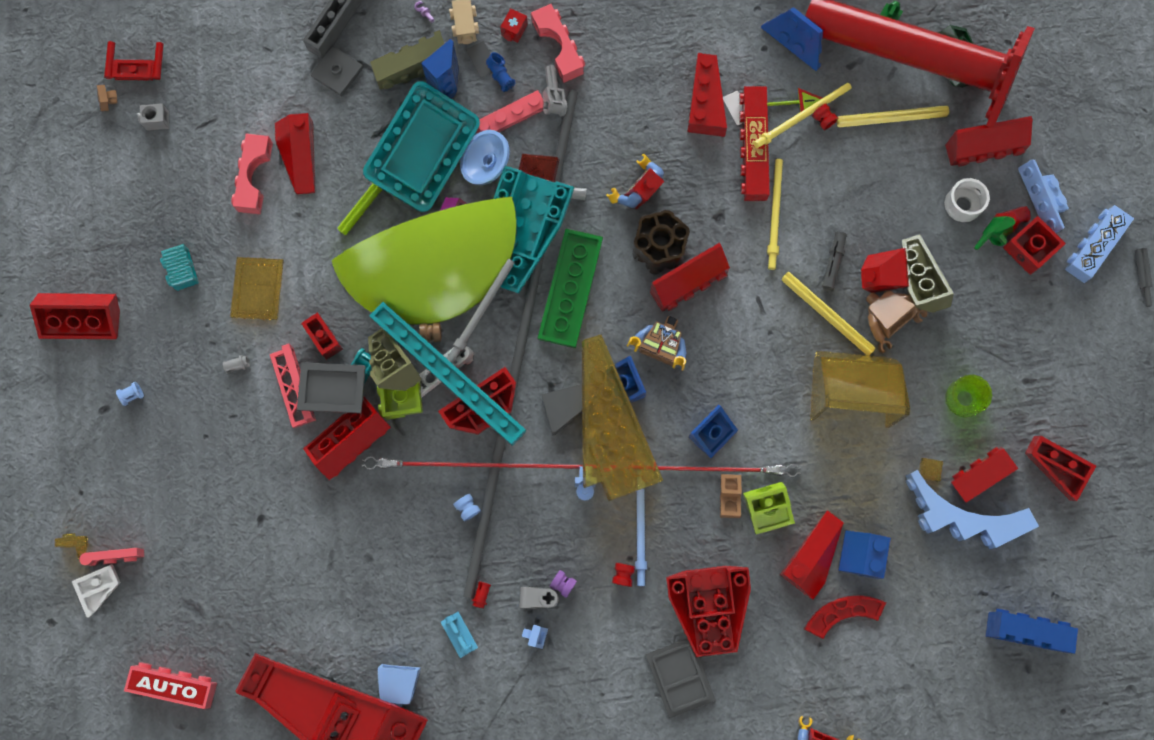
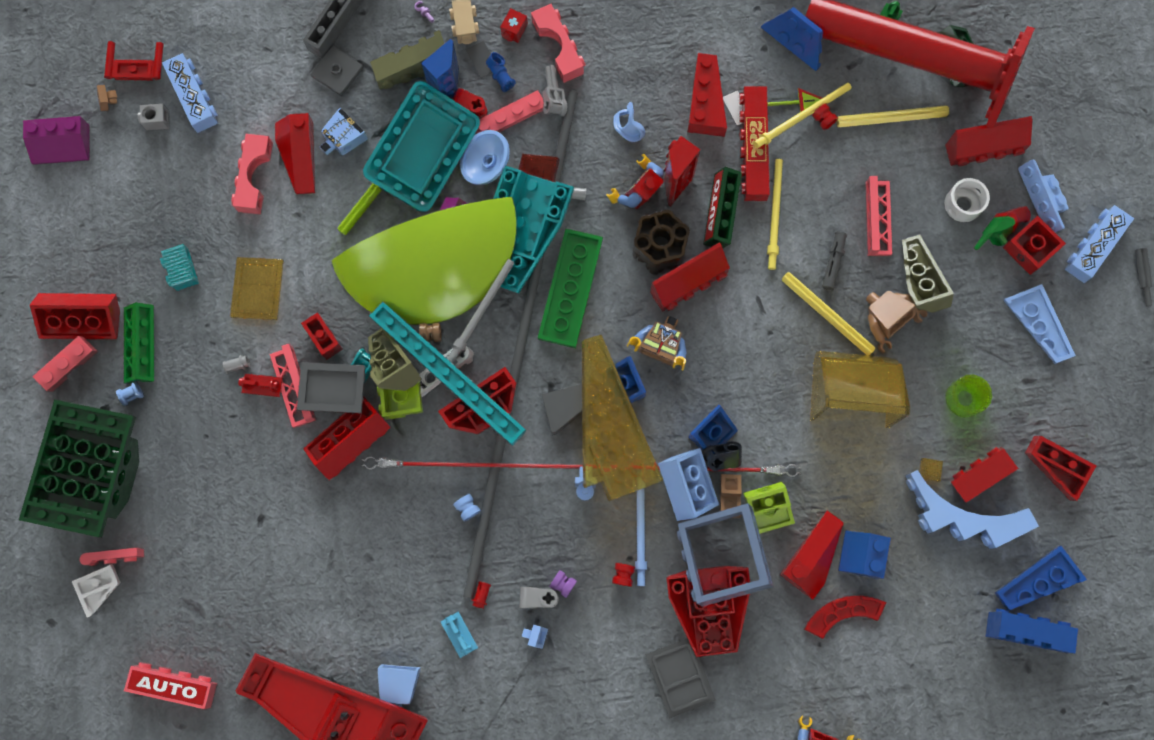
clear yellow plate [55,533,88,561] -> none
red slope [861,248,909,293] -> none
none -> dark green wedge [19,399,139,538]
none -> magenta slope [23,116,90,165]
none -> coral arch [32,336,98,392]
none -> green fence [124,302,154,384]
none -> light blue brick [162,53,218,133]
none -> red hinge [238,374,283,397]
none -> light blue torso [320,108,368,155]
none -> red piece [452,88,488,119]
none -> light blue piece [613,102,645,142]
none -> light blue slope [658,448,719,521]
none -> red slope [664,136,701,207]
none -> sand blue window [677,503,774,607]
none -> black piece [702,441,742,471]
none -> dark green brick [703,167,742,248]
none -> coral fence [866,176,892,256]
none -> blue wing [995,546,1087,610]
none -> light blue wing [1003,284,1076,364]

